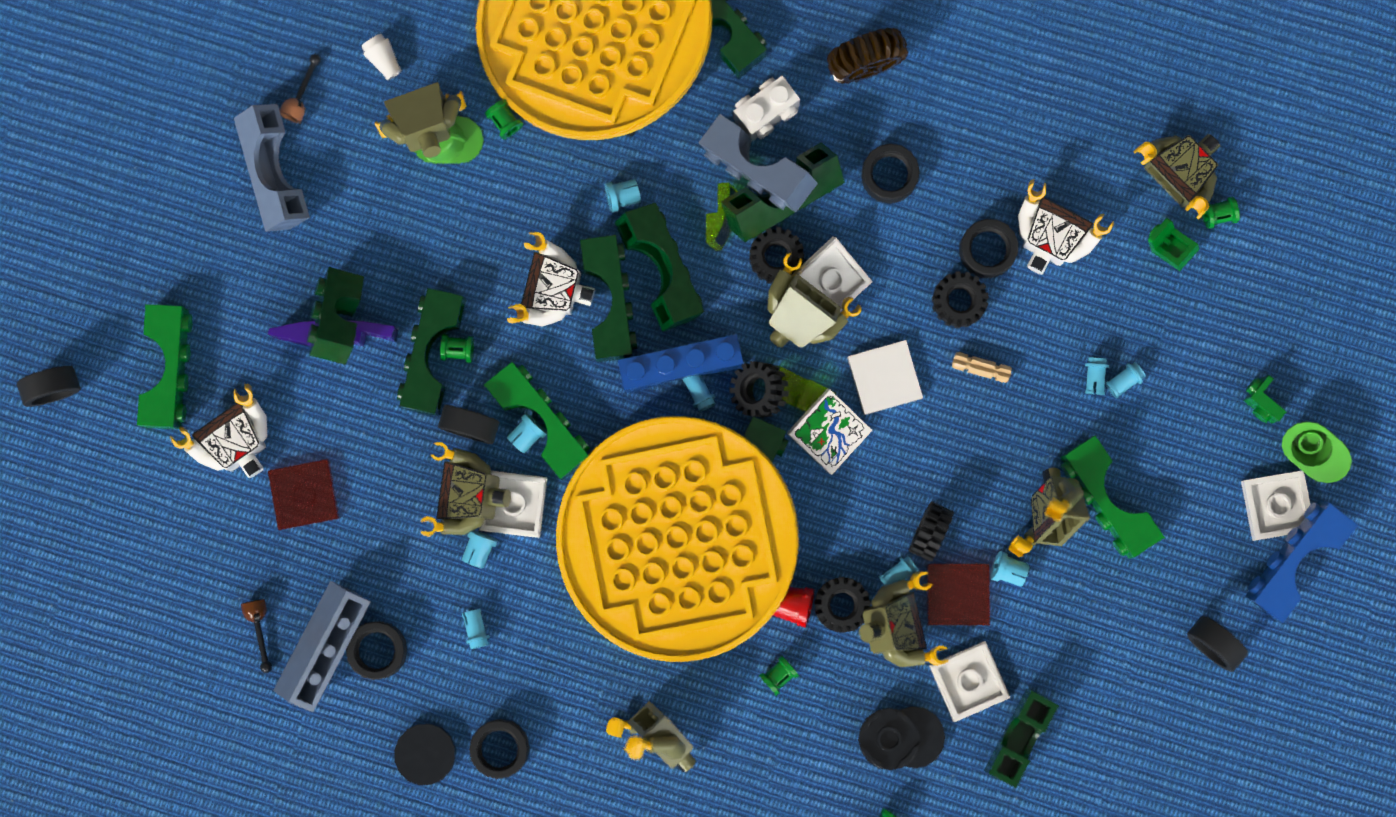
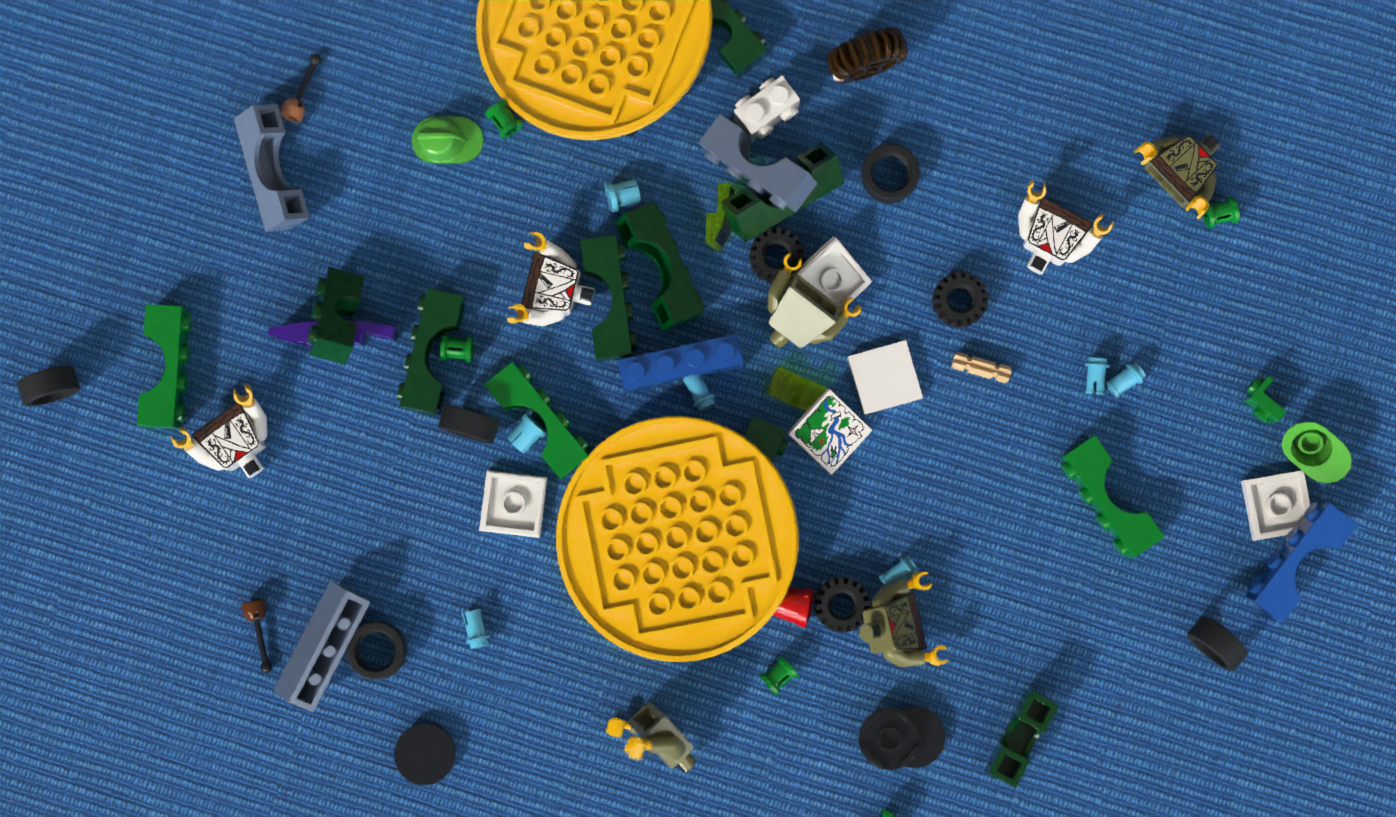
clear red tile [268,459,340,531] -> none
white cone [361,34,402,80] -> none
olive torso [374,82,466,158] -> none
olive torso [420,442,511,537] -> none
medium azure bush [461,530,498,568] -> none
black tyre [469,719,530,779] -> none
black tyre [730,361,789,418] -> none
black tyre [909,501,954,561] -> none
clear red tile [927,564,990,625] -> none
white tile [929,641,1010,722] -> none
black tyre [959,219,1018,278] -> none
medium azure bush [990,551,1029,587] -> none
olive torso [1008,468,1090,557] -> none
green bracket [1148,218,1200,271] -> none

